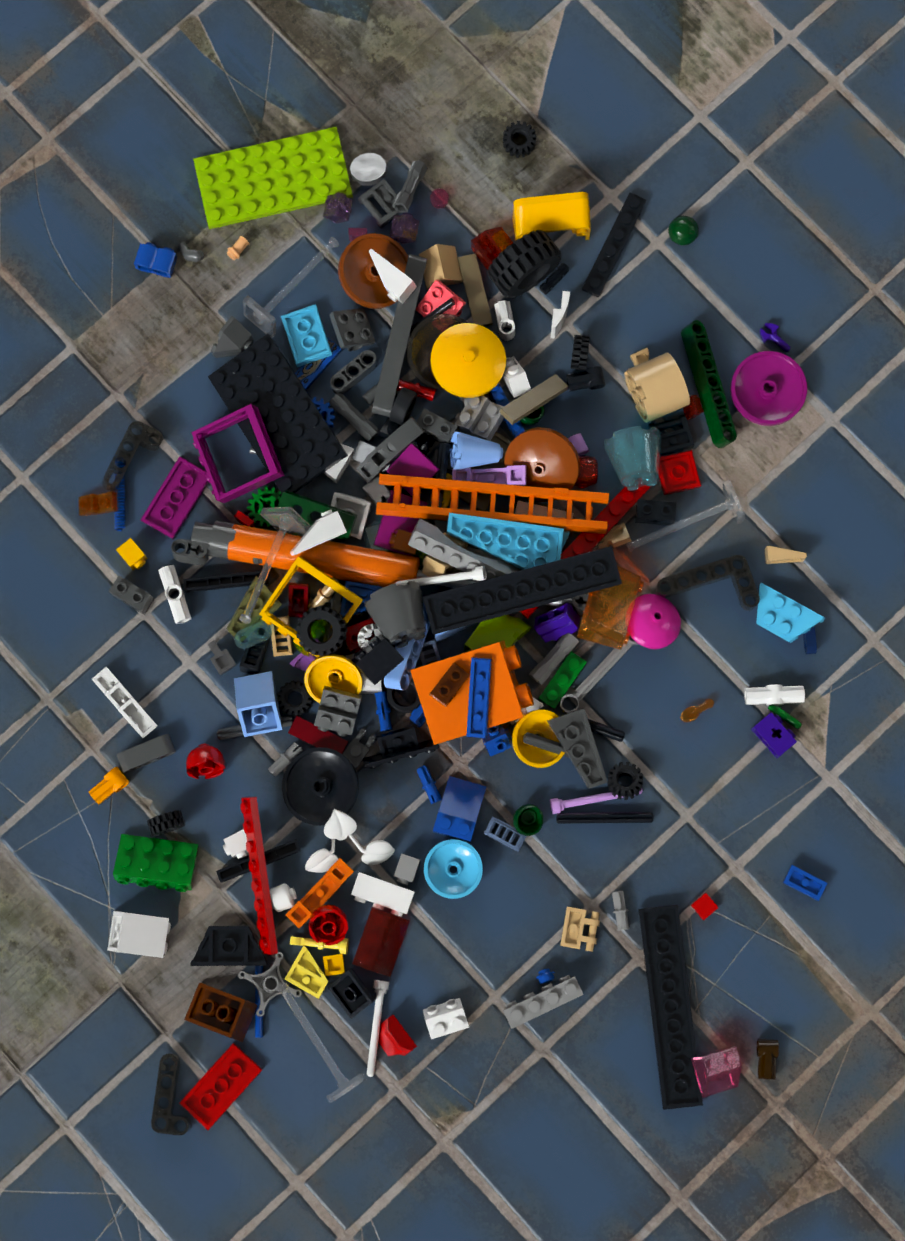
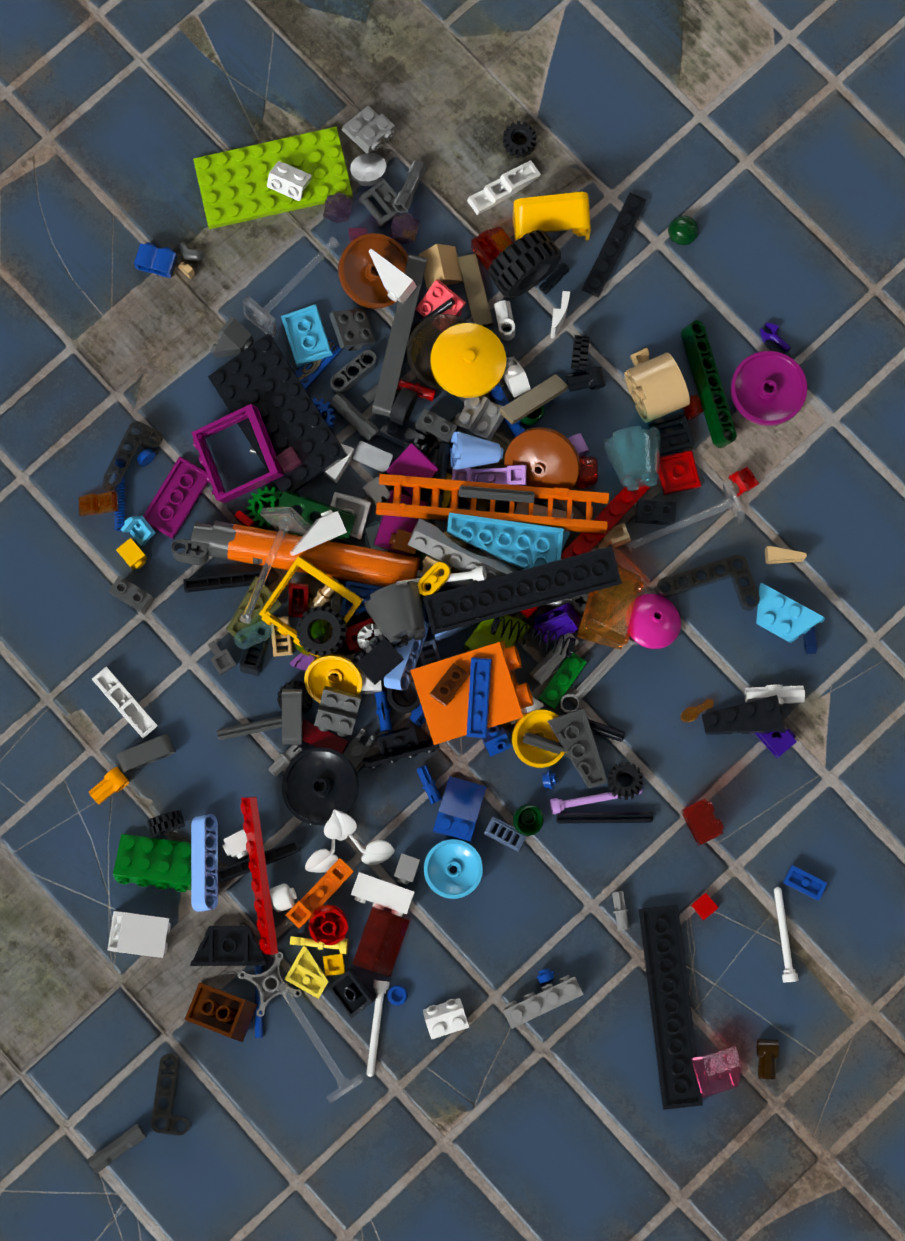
white piece [158,565,192,624] -> none
red tile [179,1043,263,1130] -> none
red cylinder [186,744,225,779] -> none
light nougat pin [227,236,249,260] -> none
light blue slope [234,671,282,737] -> none
dark grey slope [356,417,425,483] -> none
red slope [378,1015,417,1056] -> none
clear pink tile [430,189,449,209] -> none
tan plate [560,907,600,952] -> none
green piece [768,705,802,729] -> none
none -> dark grey axle [87,1123,147,1174]
none -> medium azure bracket [121,516,156,546]
none -> blue tile [137,448,156,467]
none -> tan tile [177,262,195,279]
none -> light blue beam [191,814,218,912]
none -> white bracket [267,161,312,201]
none -> clear pink tile [275,447,302,474]
none -> dark grey beam [282,689,303,745]
none -> light grey plate [342,106,395,154]
none -> blue tile [387,986,407,1006]
none -> yellow plate [417,562,451,596]
none -> dark grey axle [459,485,535,503]
none -> white slope [467,160,541,215]
none -> black piece [490,617,576,658]
none -> blue plate [542,770,557,789]
none -> clear red slope [681,798,724,846]
none -> black wing [702,695,786,735]
none -> red piece [728,467,759,497]
none -> white piece [774,887,799,983]

